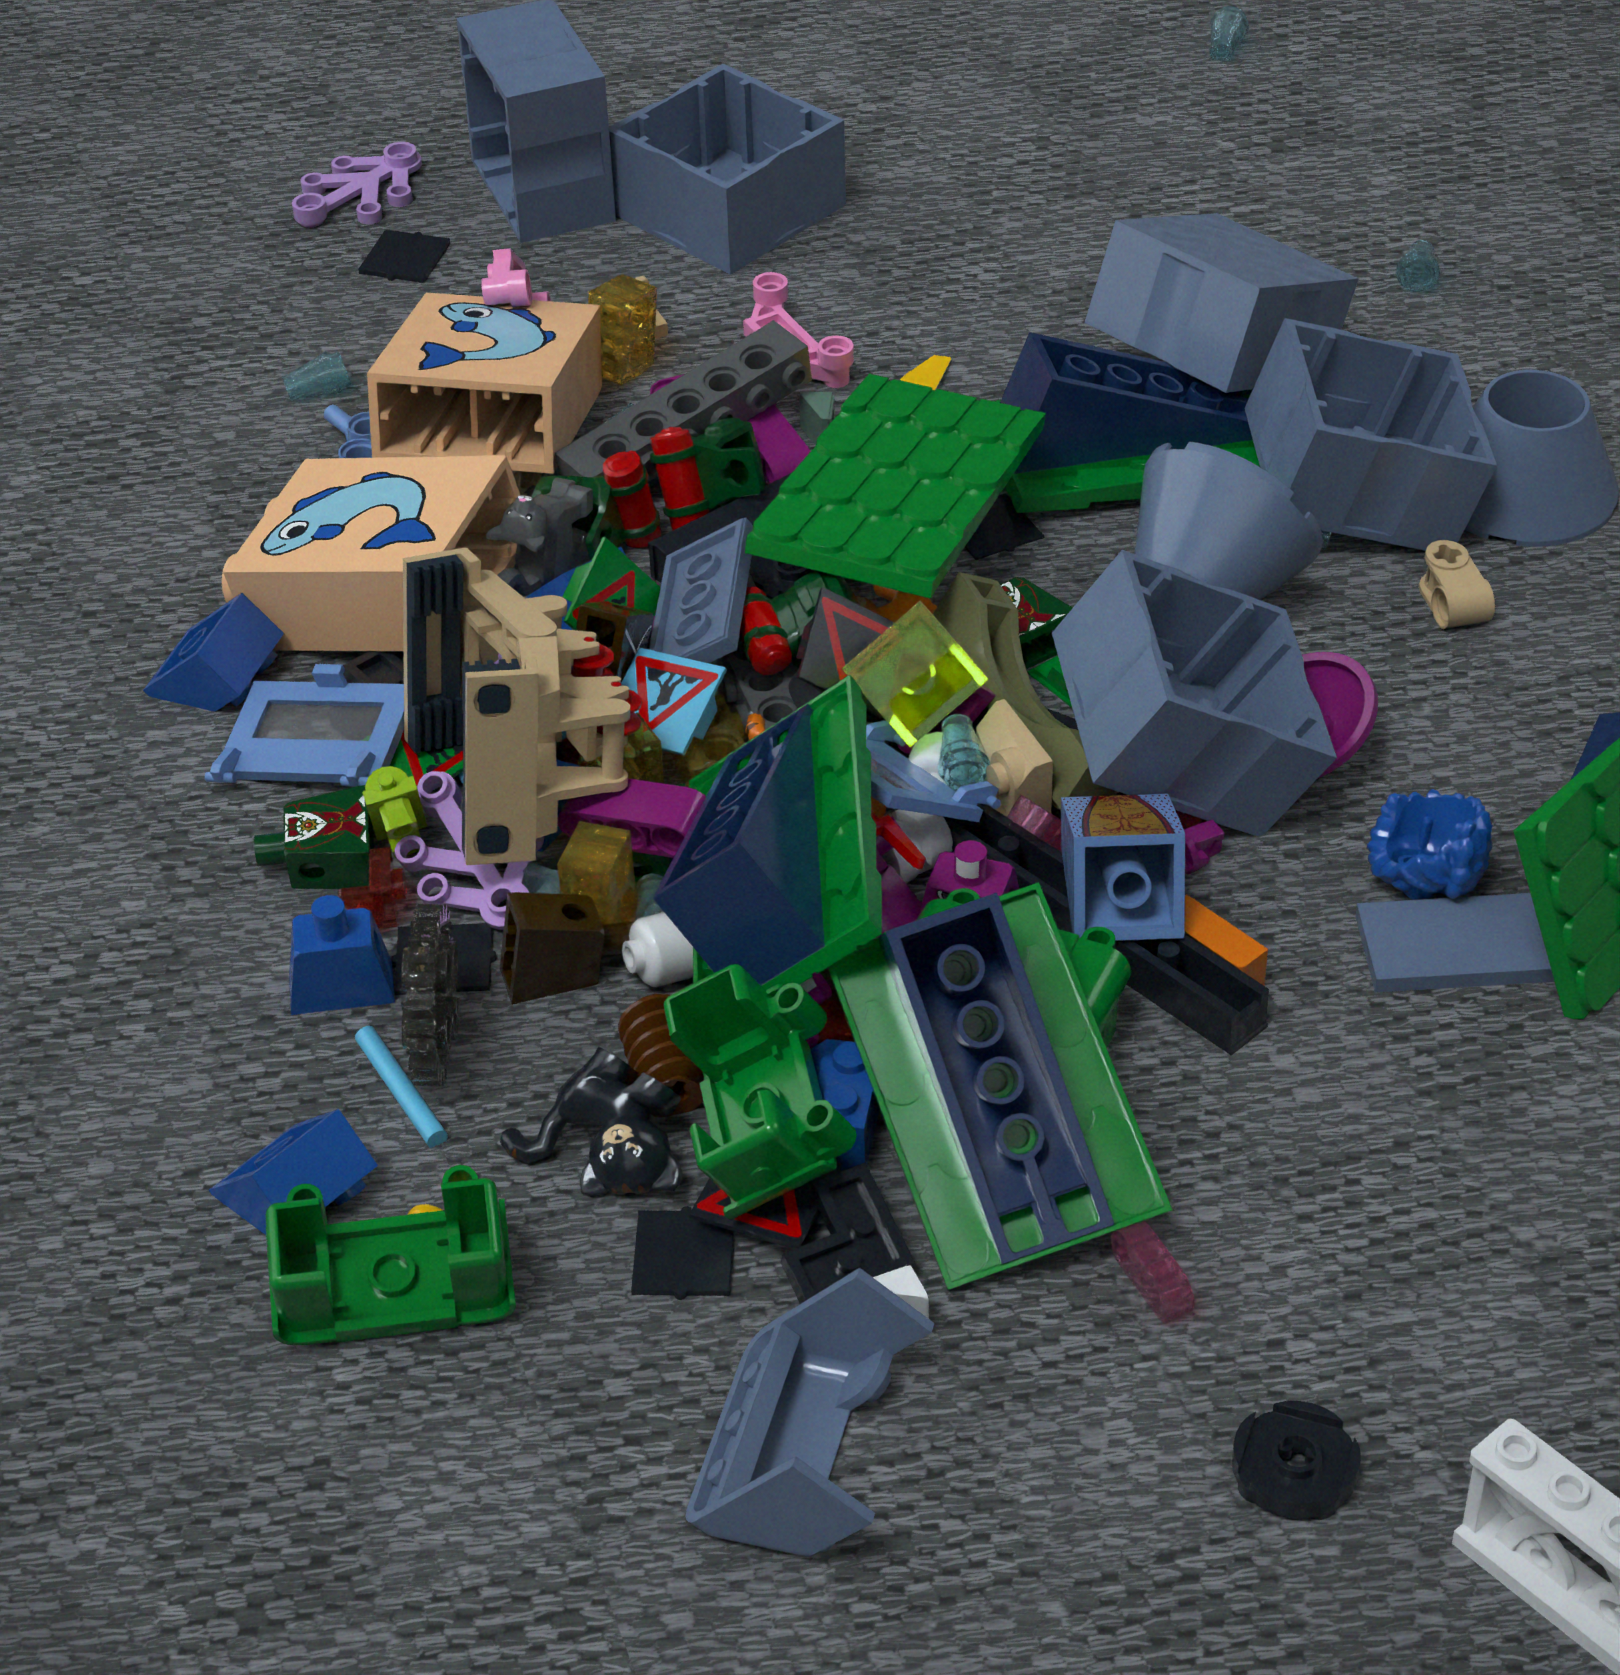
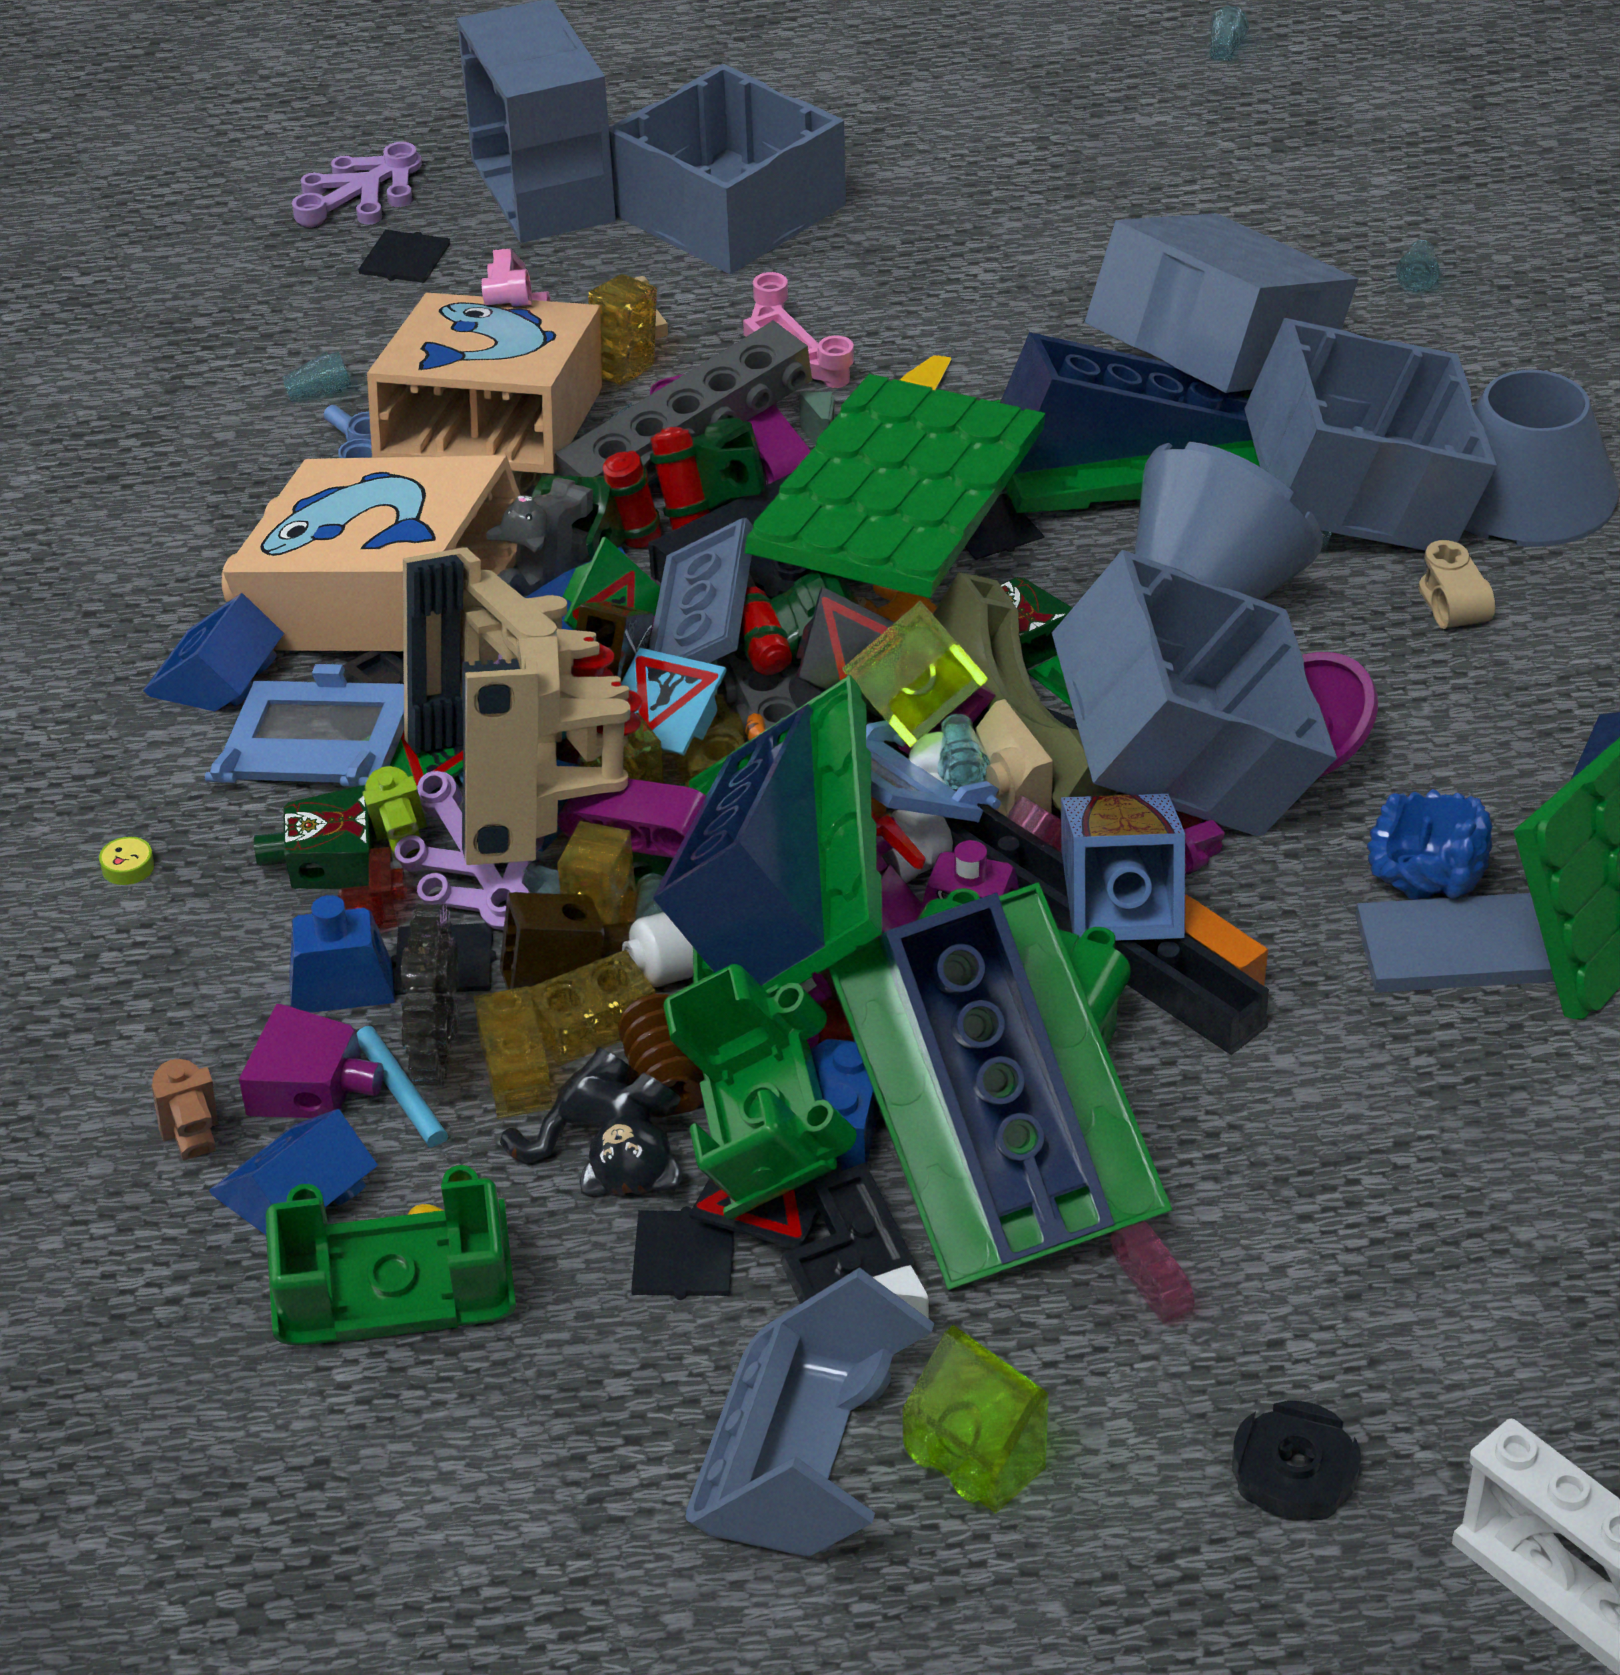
none -> tile [99,837,154,885]
none -> nougat hips [151,1059,218,1161]
none -> magenta torso [239,1003,384,1118]
none -> clear yellow brick [473,986,553,1119]
none -> clear yellow brick [526,950,656,1066]
none -> clear neon green slope [902,1325,1049,1514]

